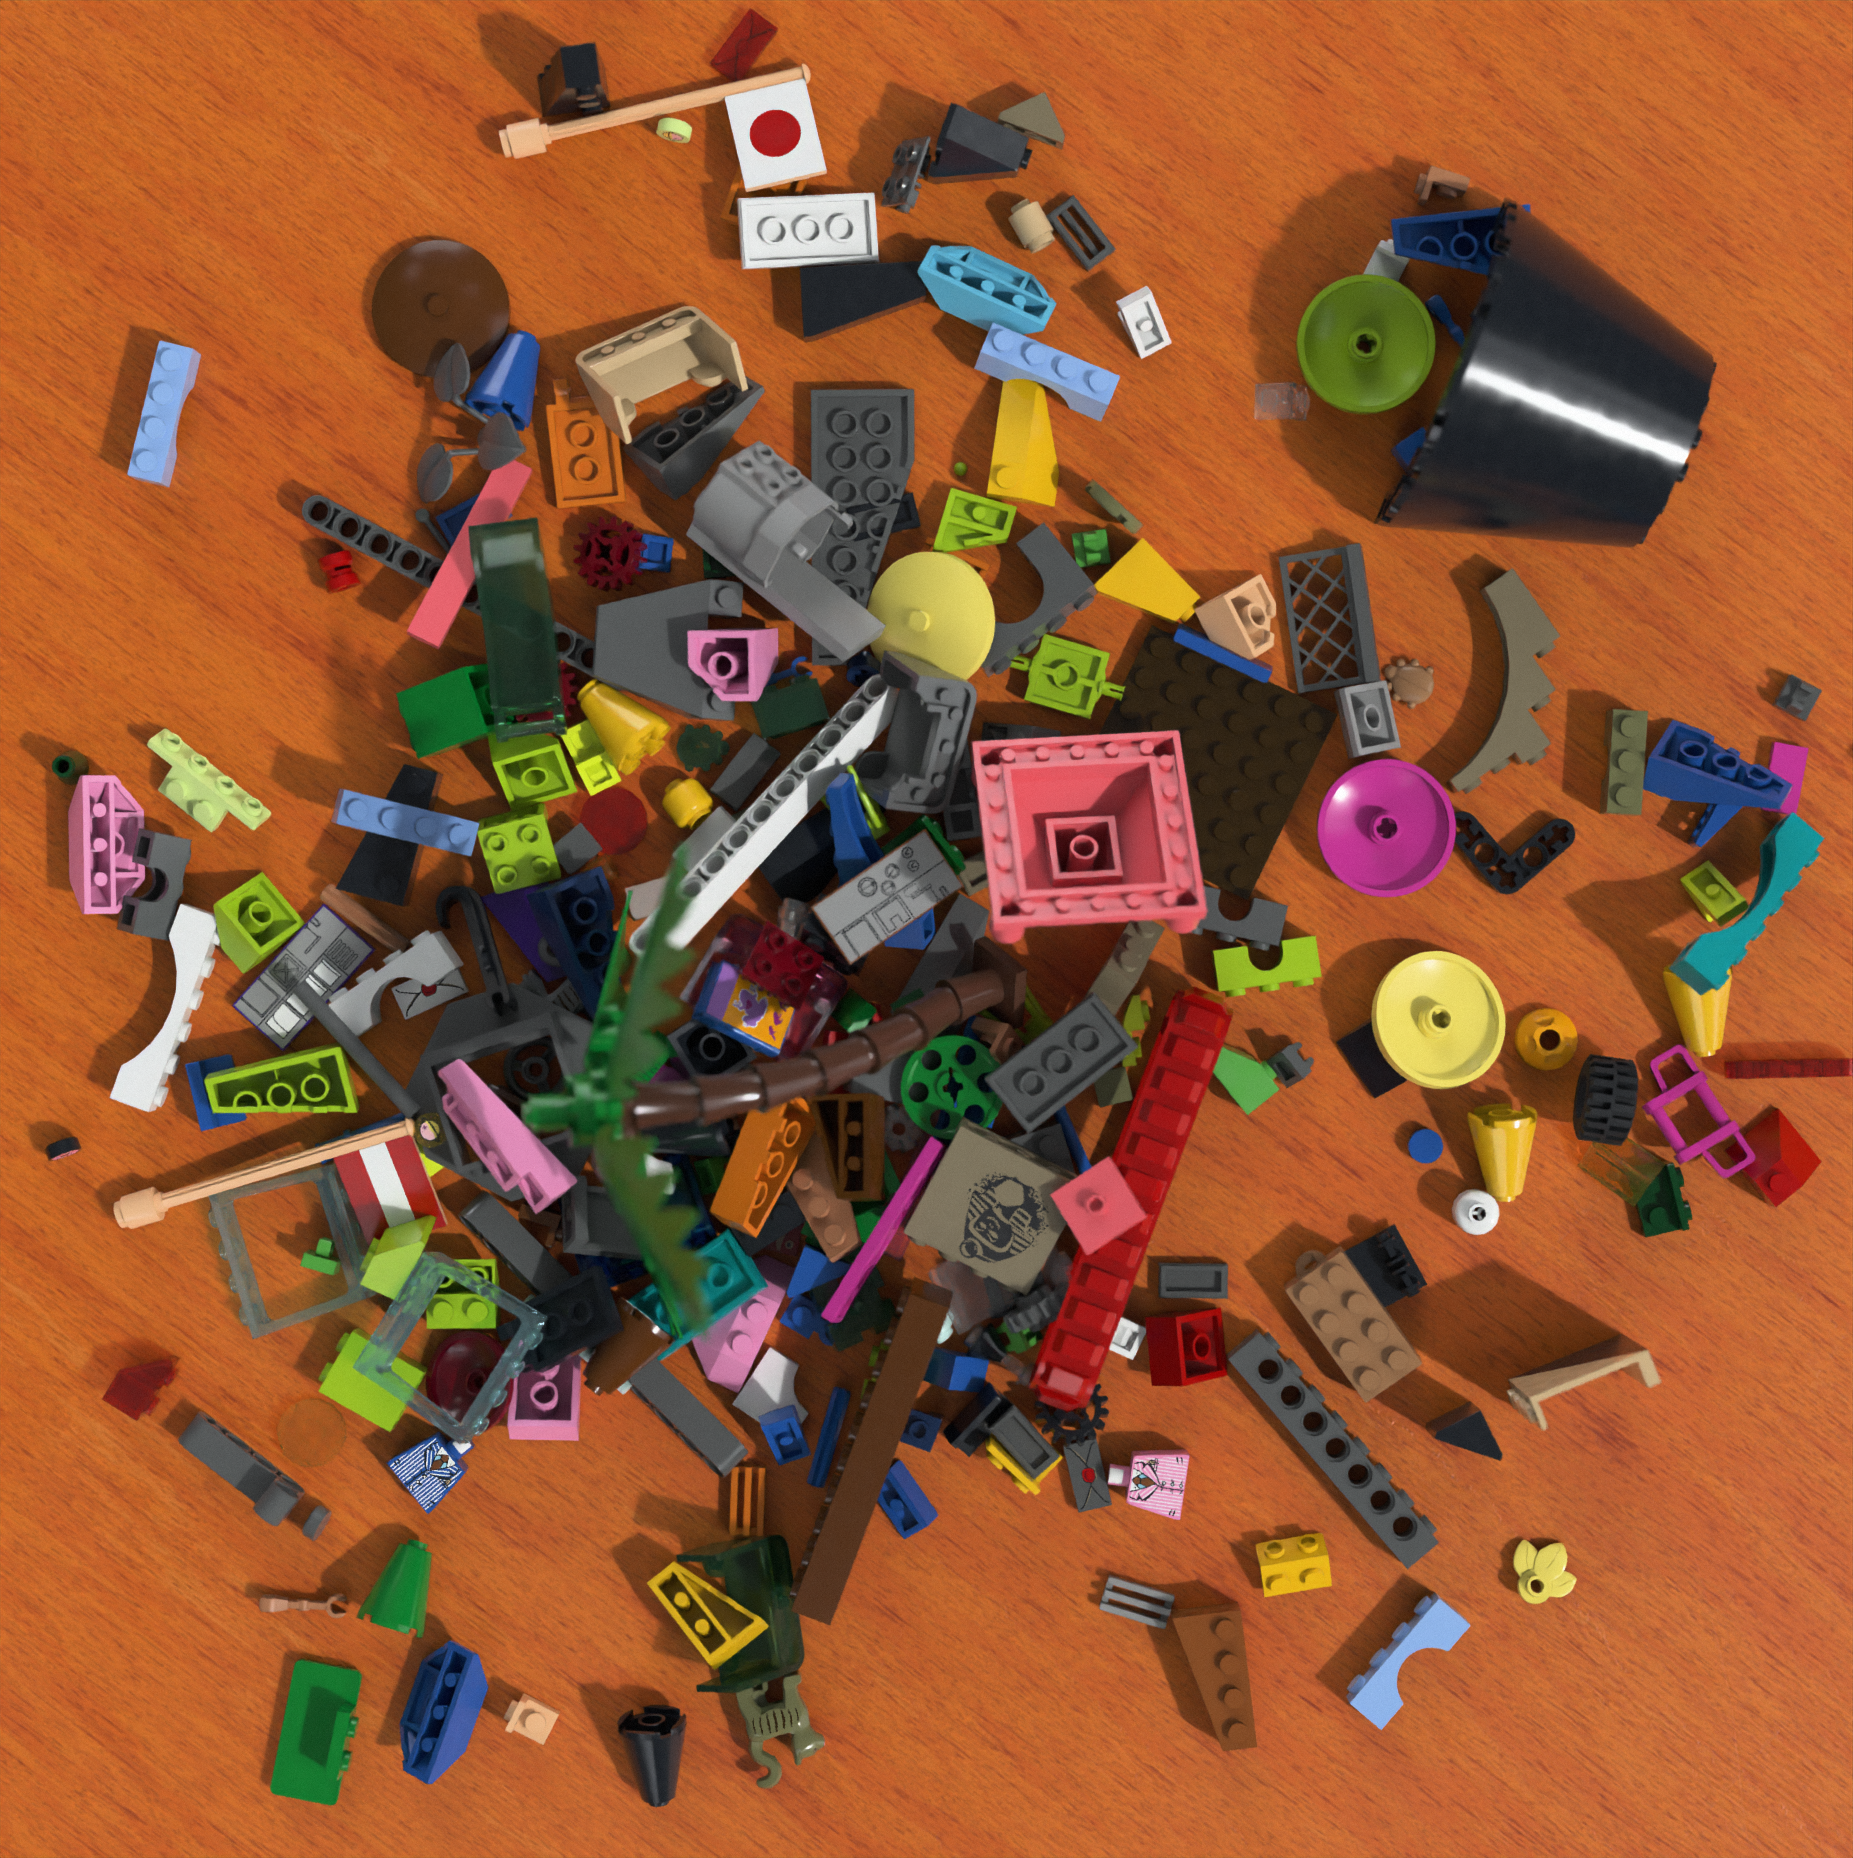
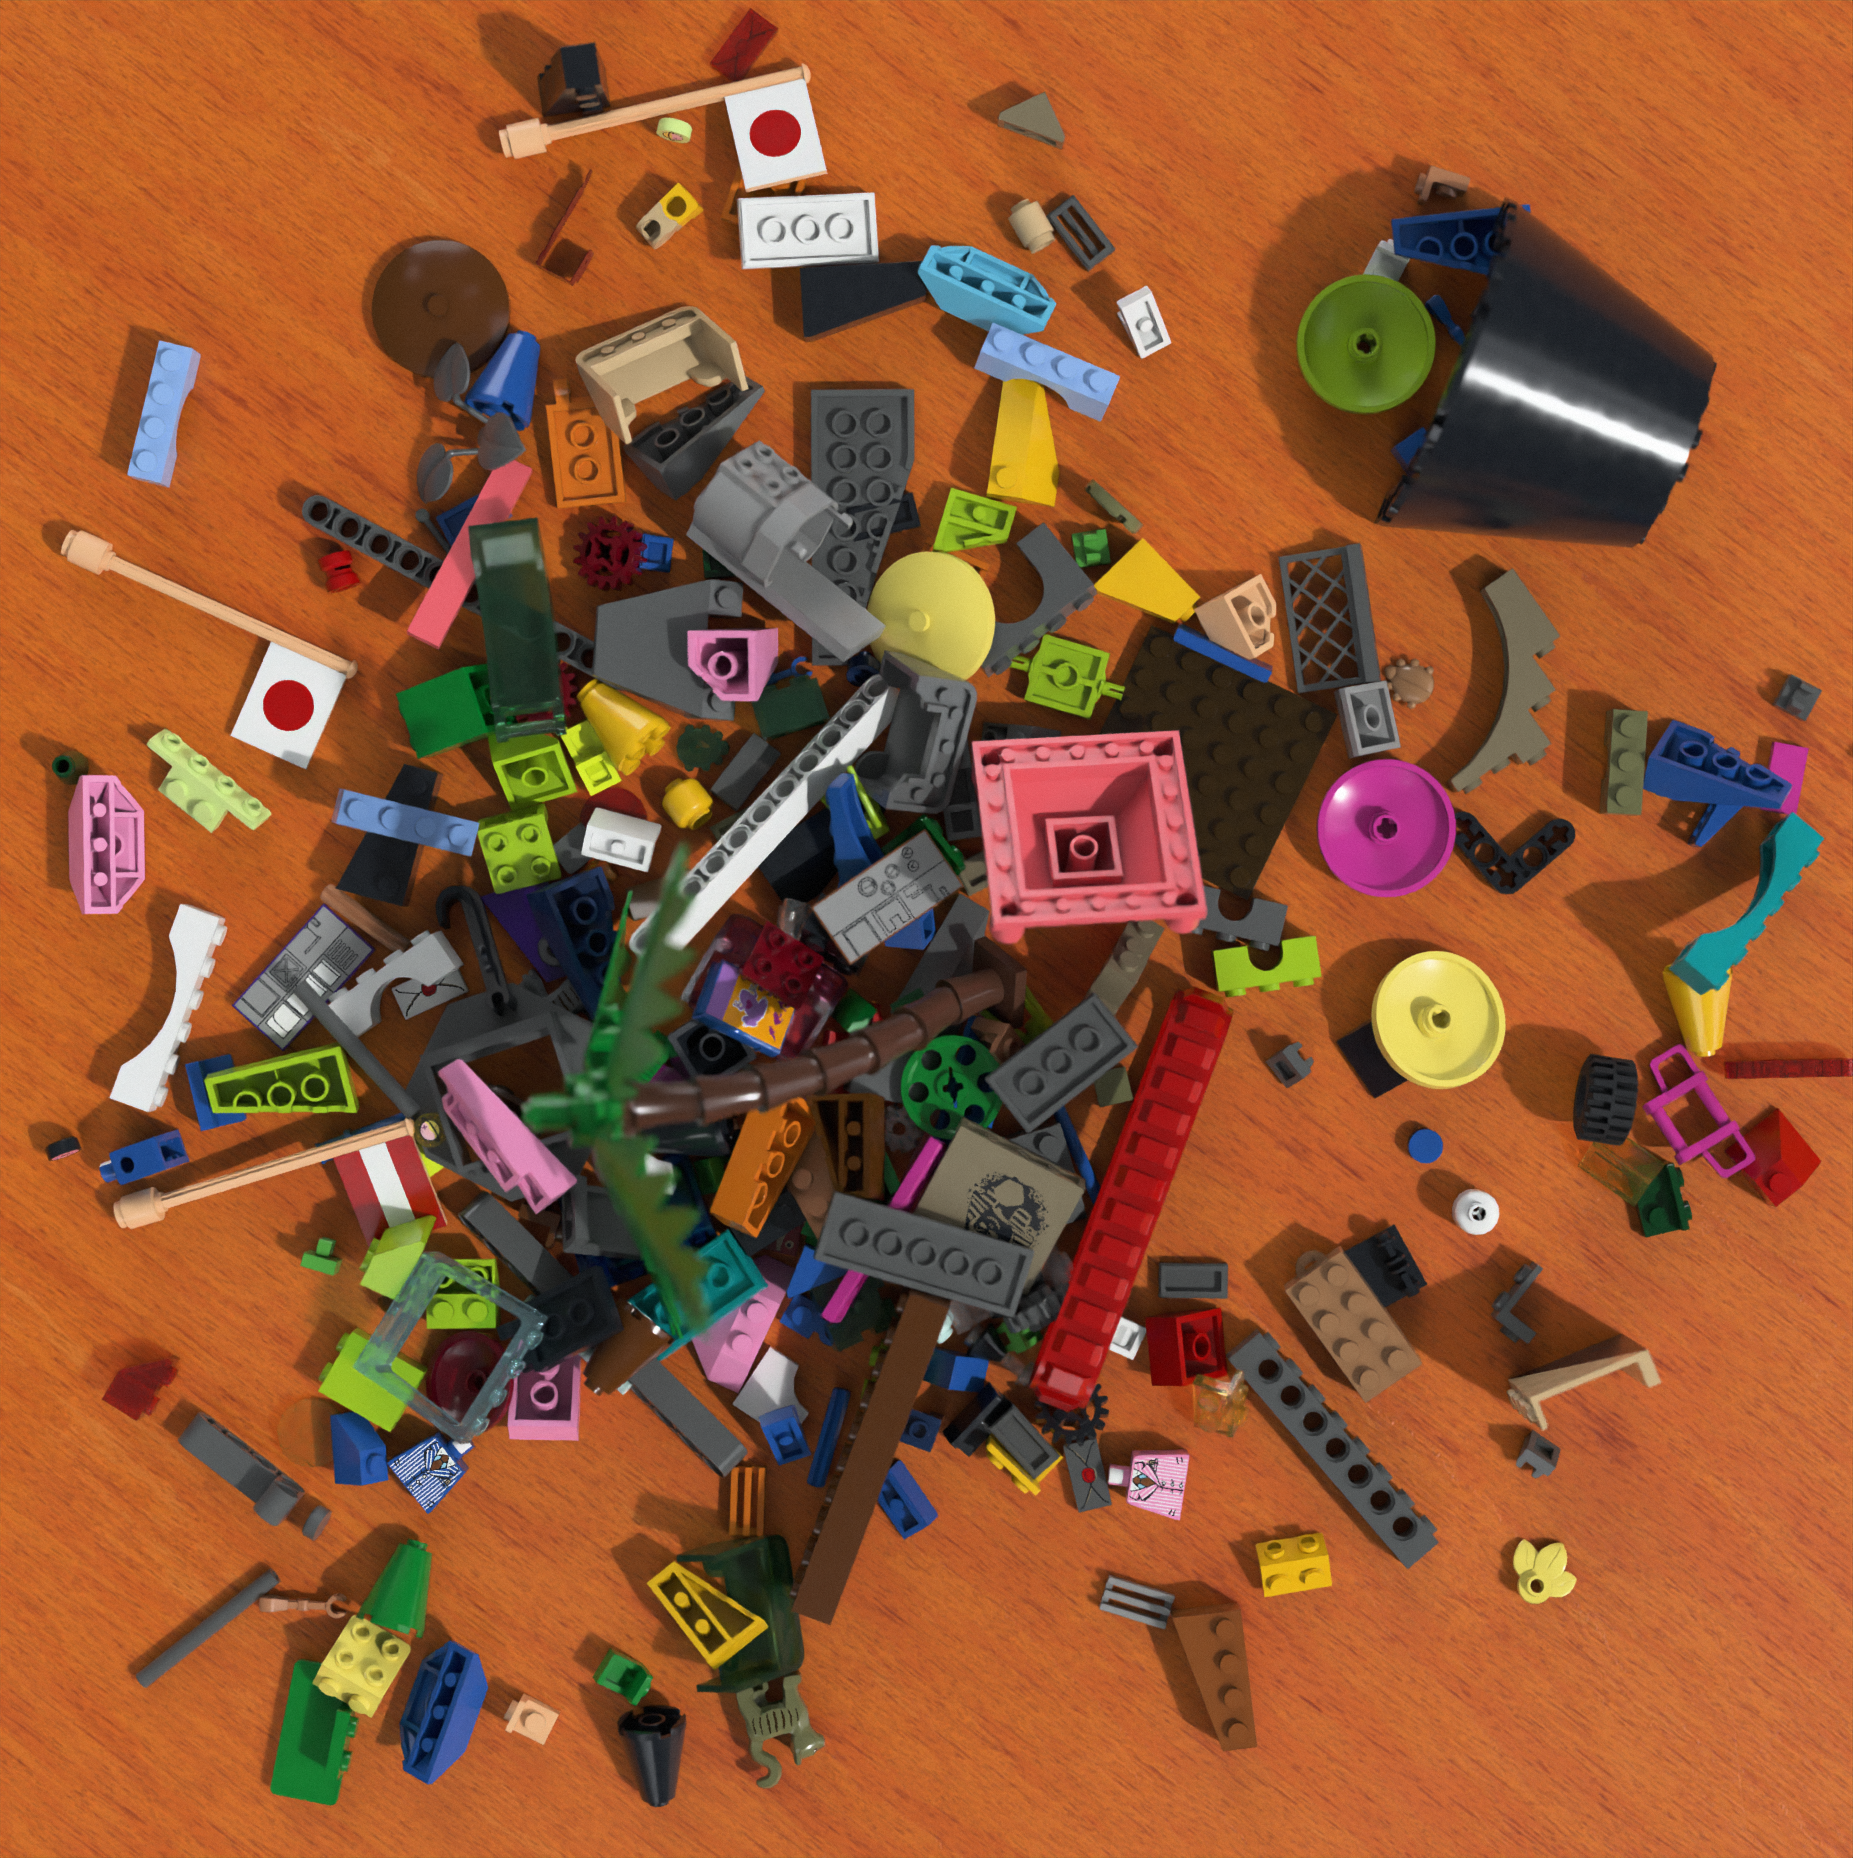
dark grey arch [117,828,192,941] -> none
clear light blue windscreen [208,1163,378,1339] -> none
lime slope [213,872,306,974] -> none
dark grey piece [503,1036,565,1102] -> none
white tile [672,806,736,872] -> none
dark grey hinge [881,136,931,214] -> none
black slope [928,103,1033,184] -> none
lime piece [954,462,967,476] -> none
coral plate [1050,1157,1147,1255] -> none
neon yellow slope [1121,994,1150,1068] -> none
bright green slope [1213,1044,1280,1115] -> none
clear bracket [1254,382,1310,421] -> none
light blue arch [1346,1592,1471,1730] -> none
black slope [1425,1401,1503,1461] -> none
yellow cone [1467,1103,1537,1202] -> none
light orange piece [1514,1008,1578,1070] -> none
neon yellow slope [1680,860,1749,927] -> none
none -> flag [61,530,358,769]
none -> blue torso [100,1129,189,1185]
none -> dark grey piece [136,1568,281,1688]
none -> light yellow bracket [312,1615,411,1718]
none -> blue slope [330,1411,388,1486]
none -> dark red piece [536,169,594,286]
none -> white panel [581,808,661,872]
none -> green bracket [593,1648,653,1706]
none -> leg [635,183,704,249]
none -> dark grey plate [813,1190,1035,1318]
none -> clear yellow bracket [1192,1369,1249,1438]
none -> dark grey bracket [1491,1262,1543,1344]
none -> dark grey tile [1516,1430,1561,1478]

